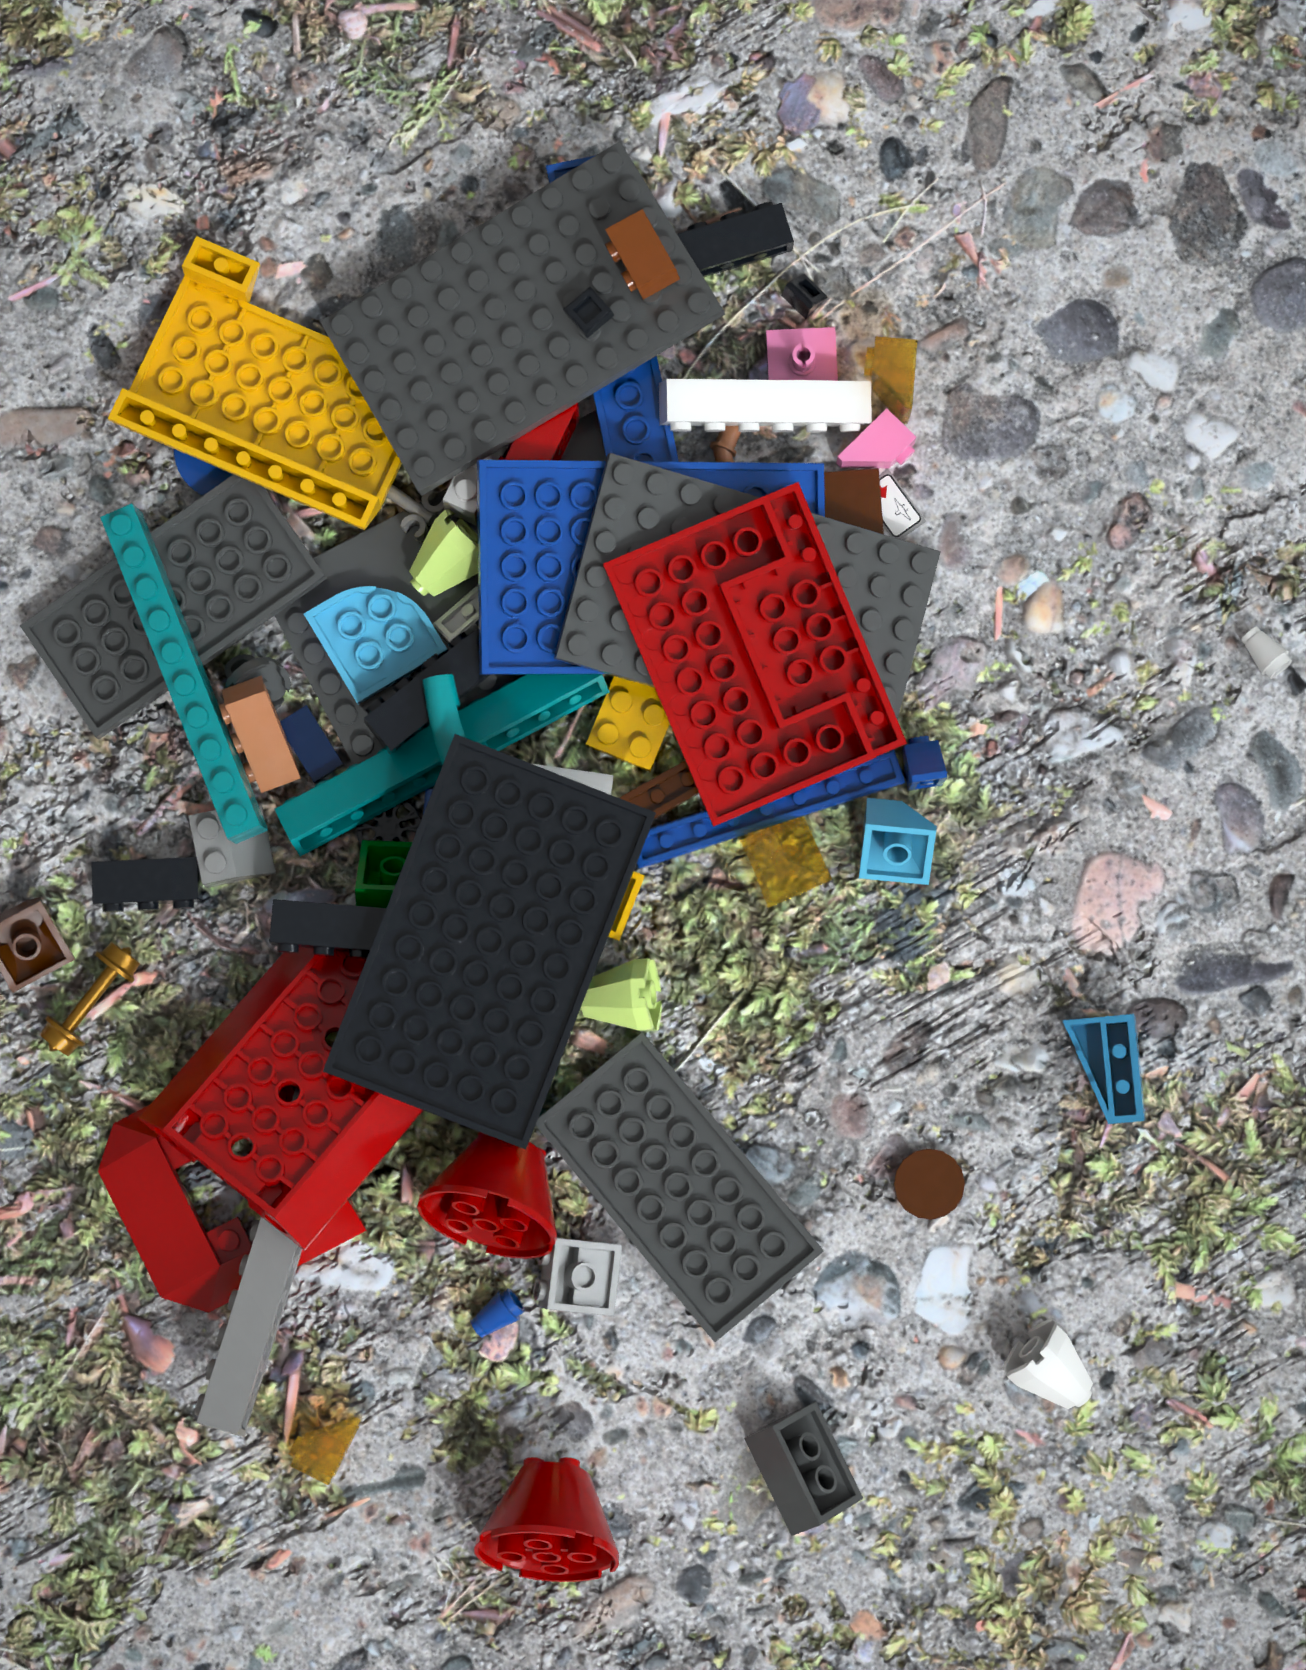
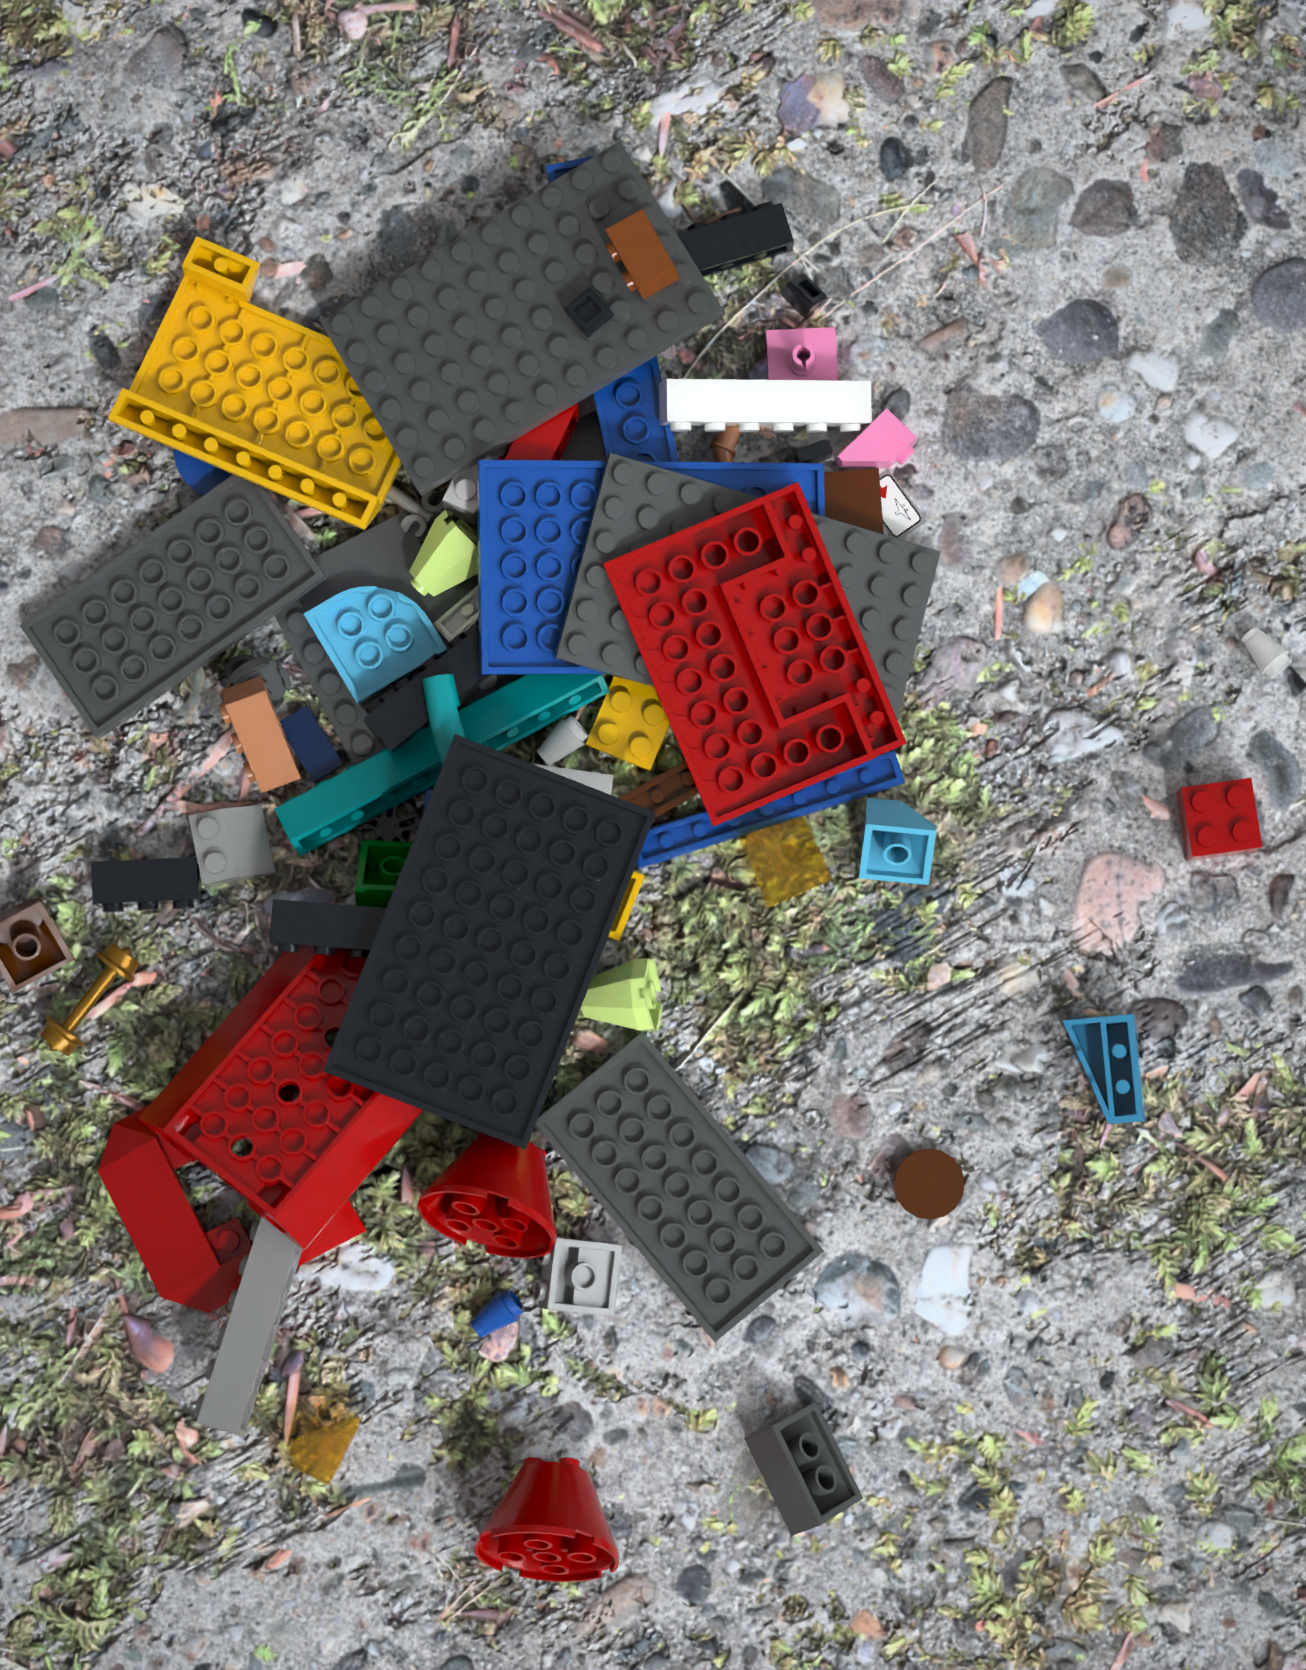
teal brick [100,503,268,844] -> none
clear yellow slope [864,336,918,424] -> none
blue slope [901,736,947,791] -> none
white cone [1002,1318,1093,1409] -> none
none -> white cone [537,715,589,766]
none -> black tile [795,439,833,463]
none -> red brick [1176,778,1262,861]

